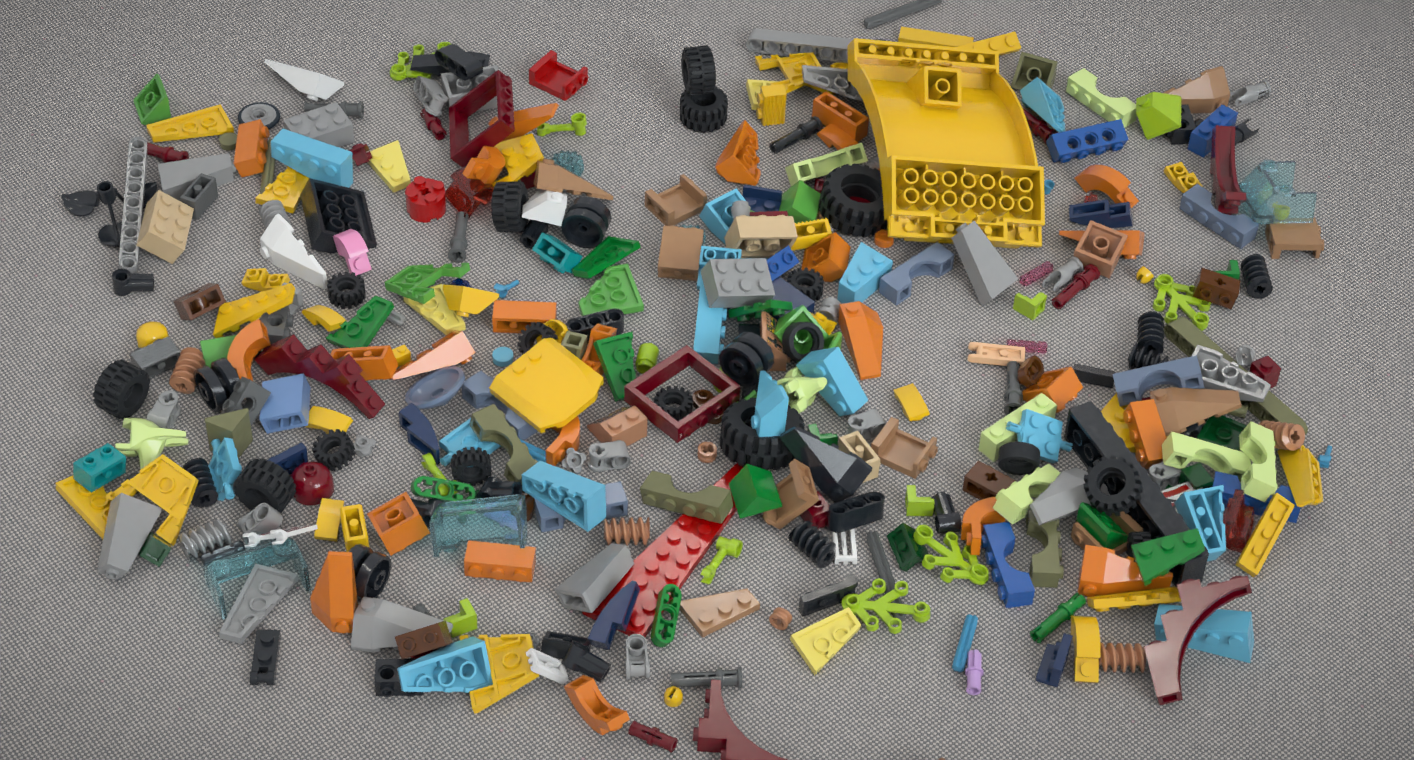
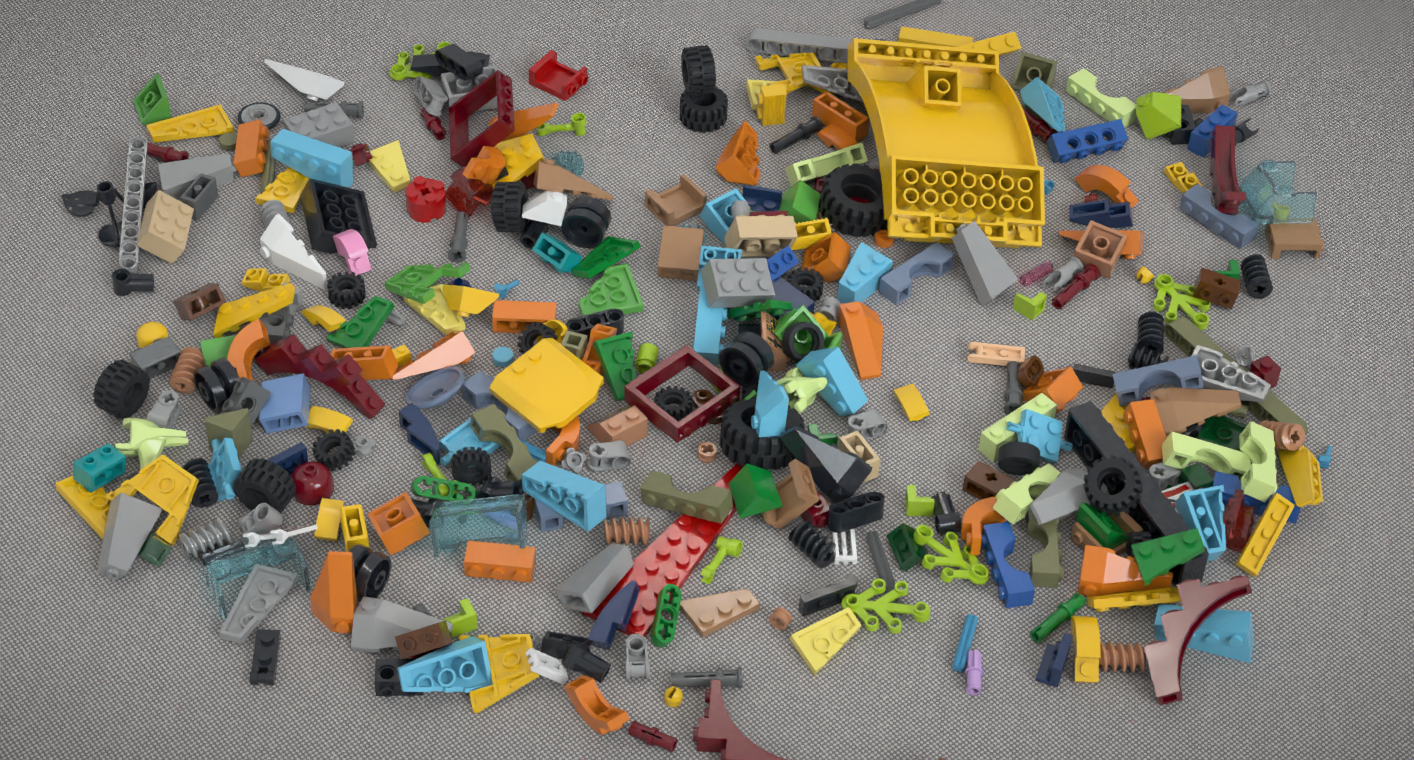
medium nougat panel [871,417,938,479] -> none
clear pink axle [1006,339,1047,354] -> none

